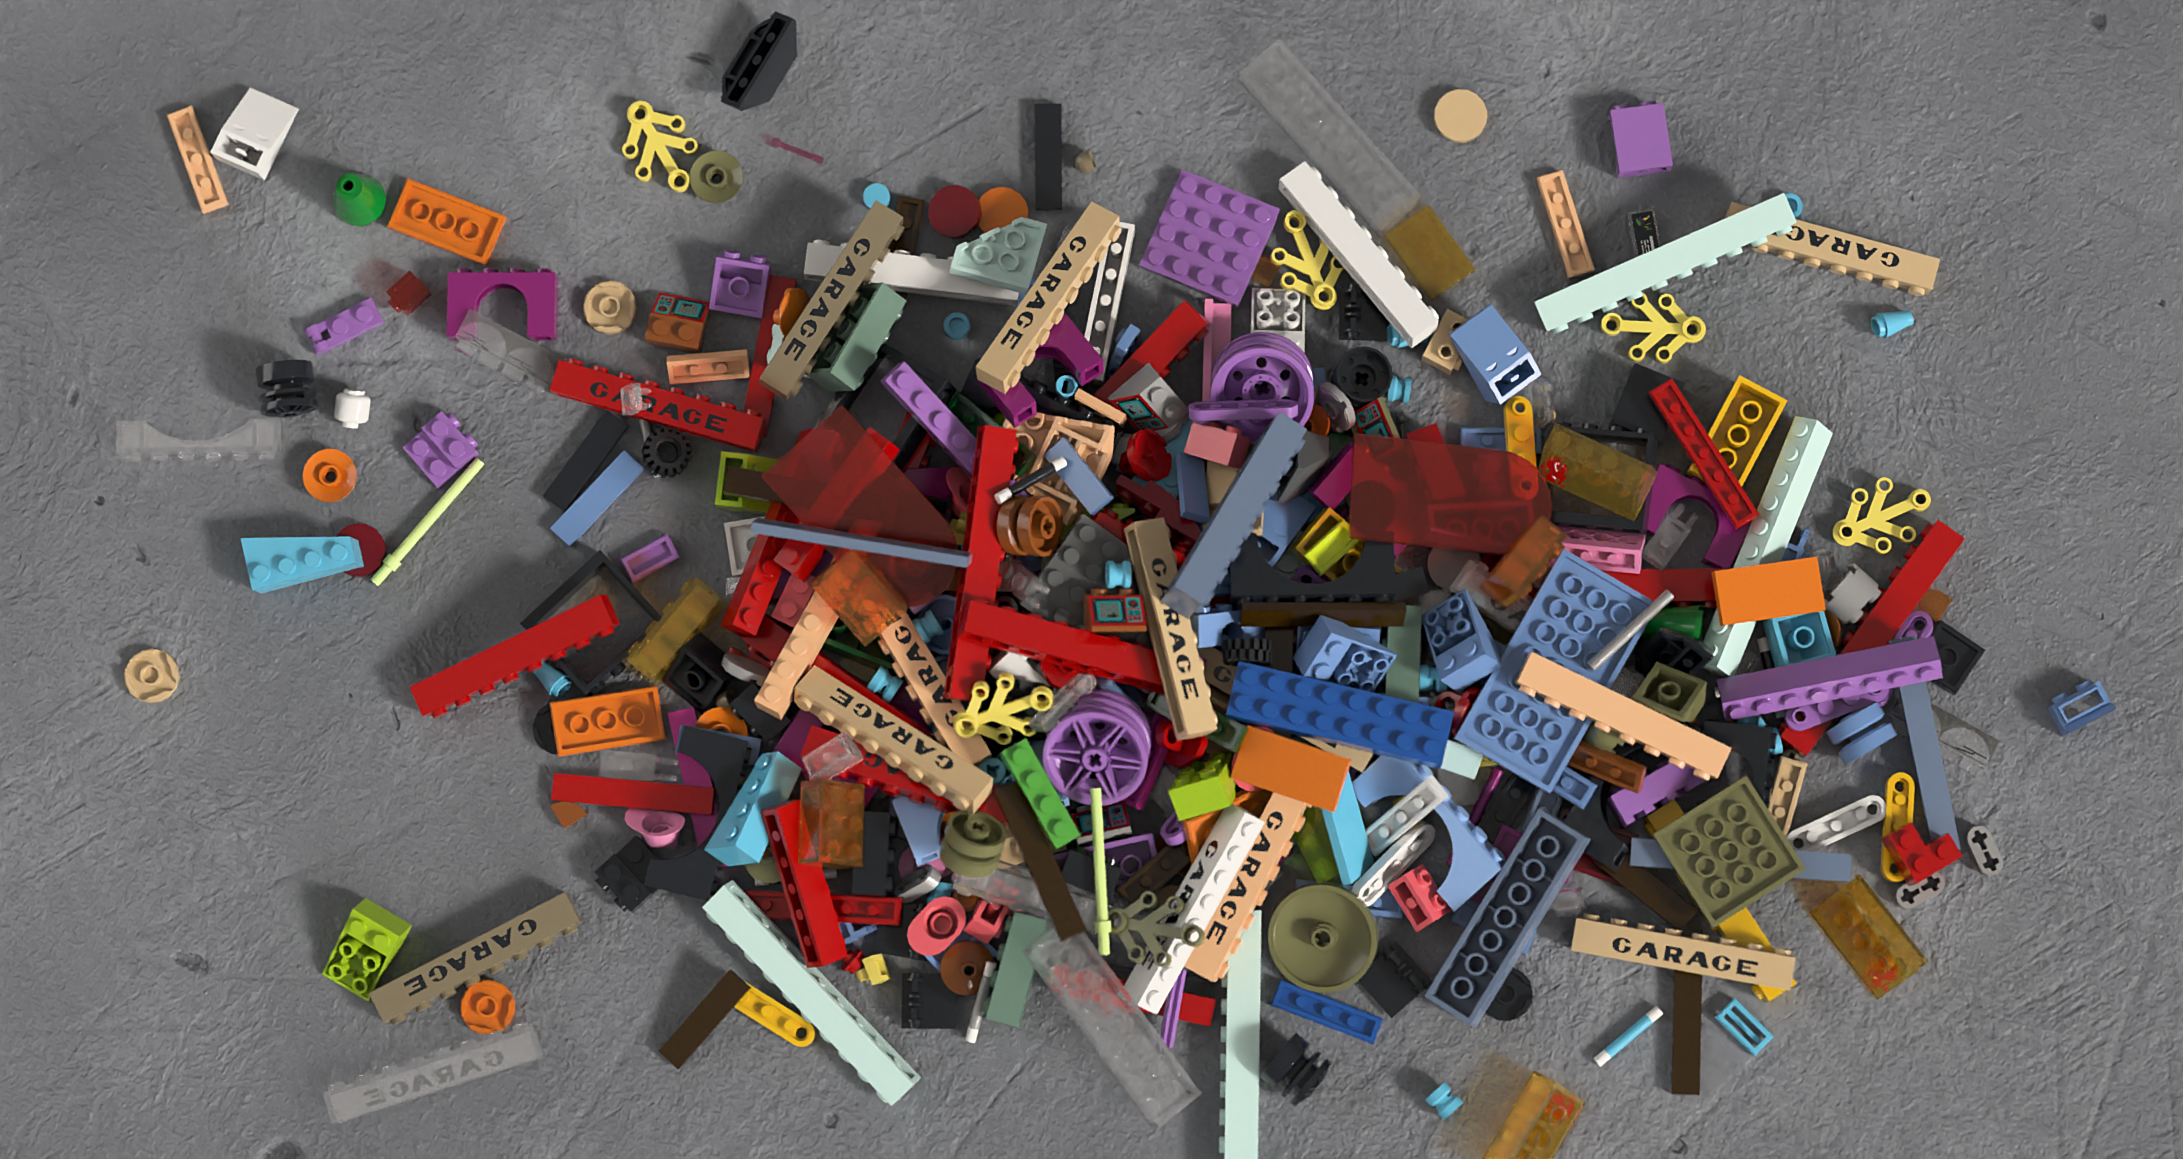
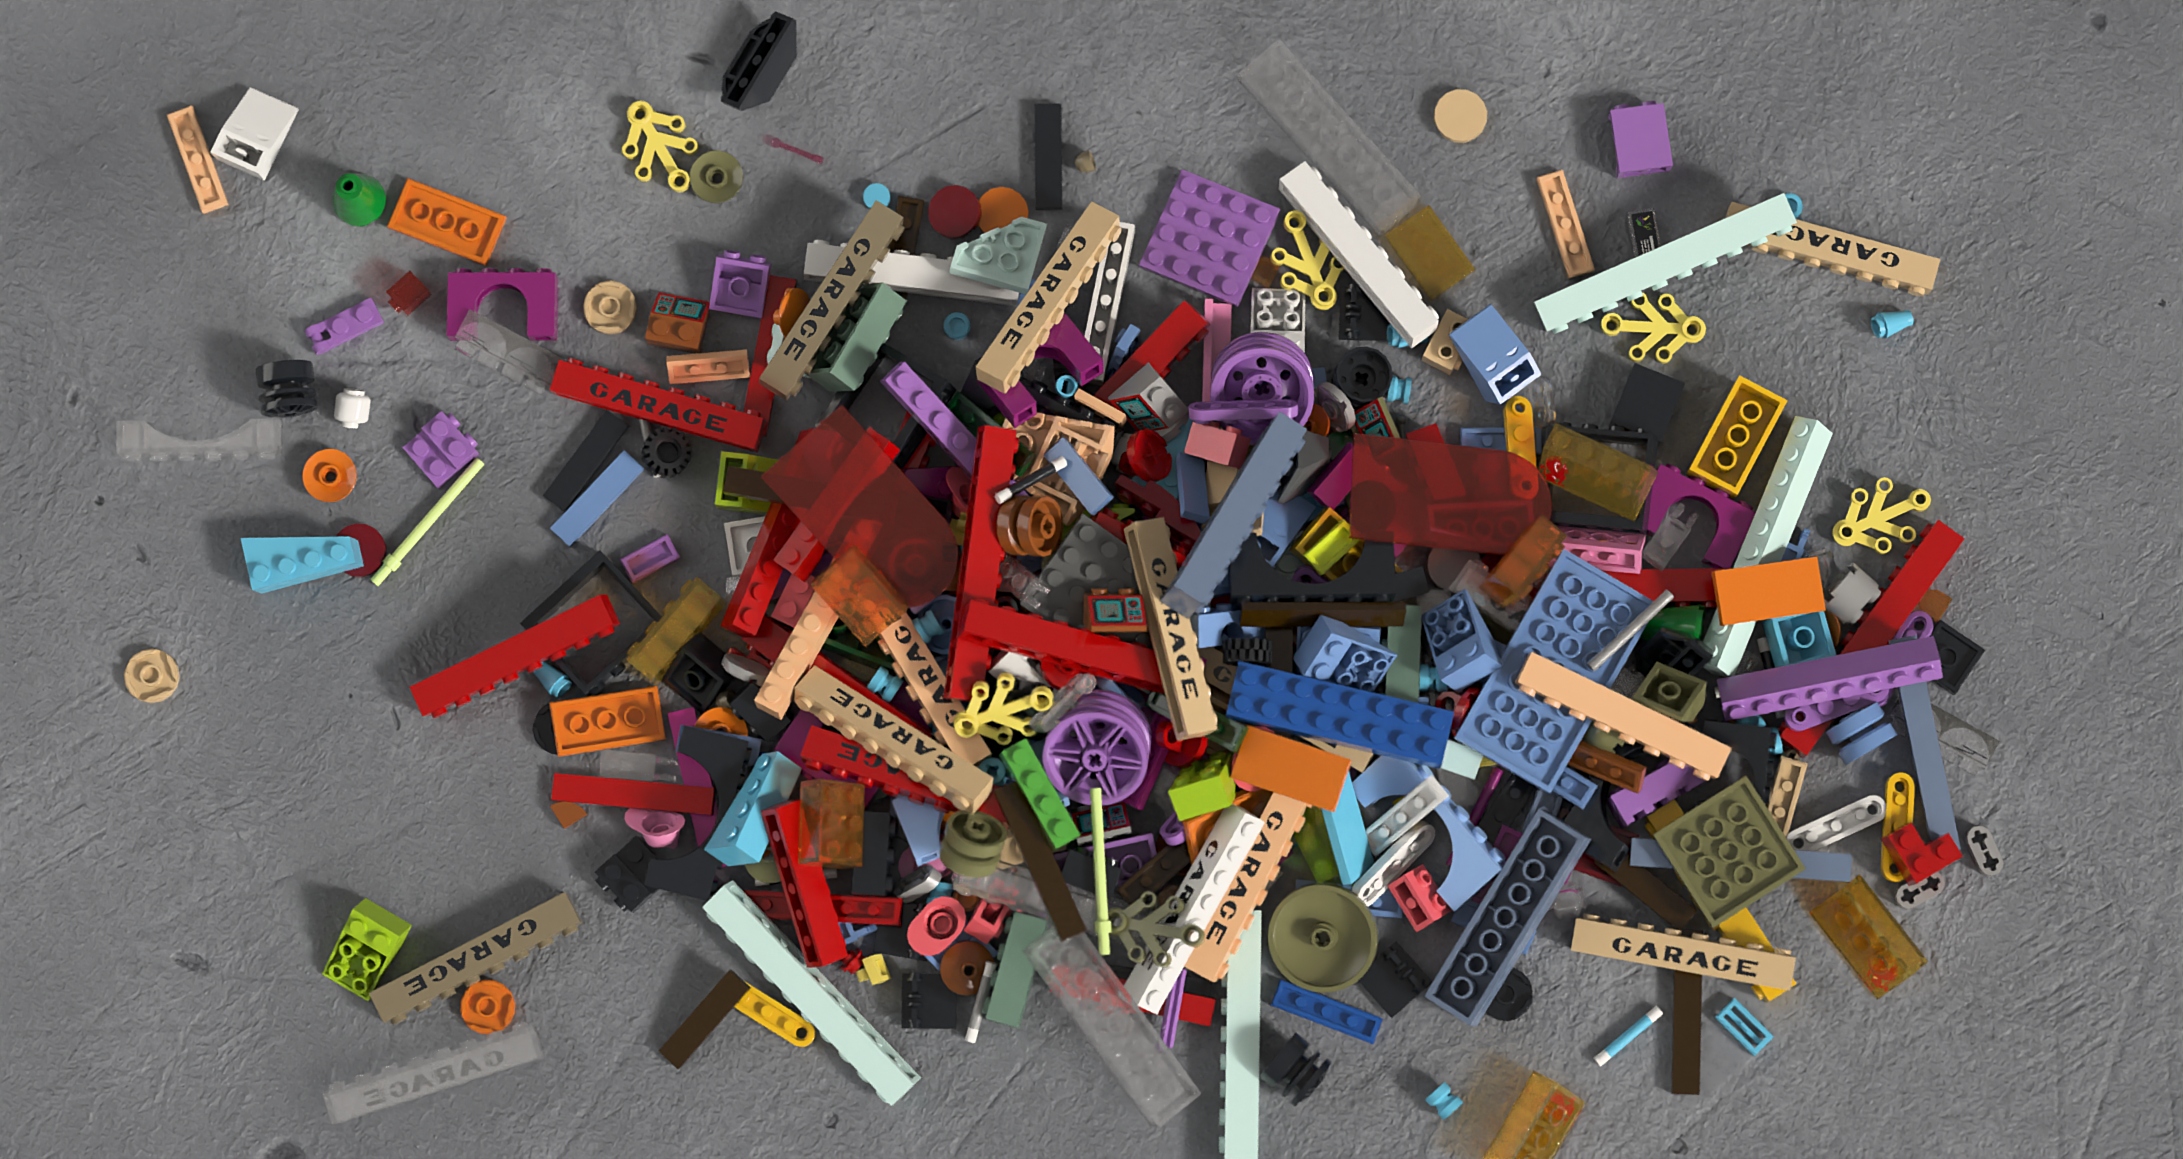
clear tile [620,383,652,415] -> none
sand blue tile [751,518,973,568] -> none
clear slope [802,732,864,784] -> none
medium azure wheel [1105,561,1131,588] -> none
red tile [1648,378,1759,530] -> none
medium blue window [2047,679,2116,737] -> none

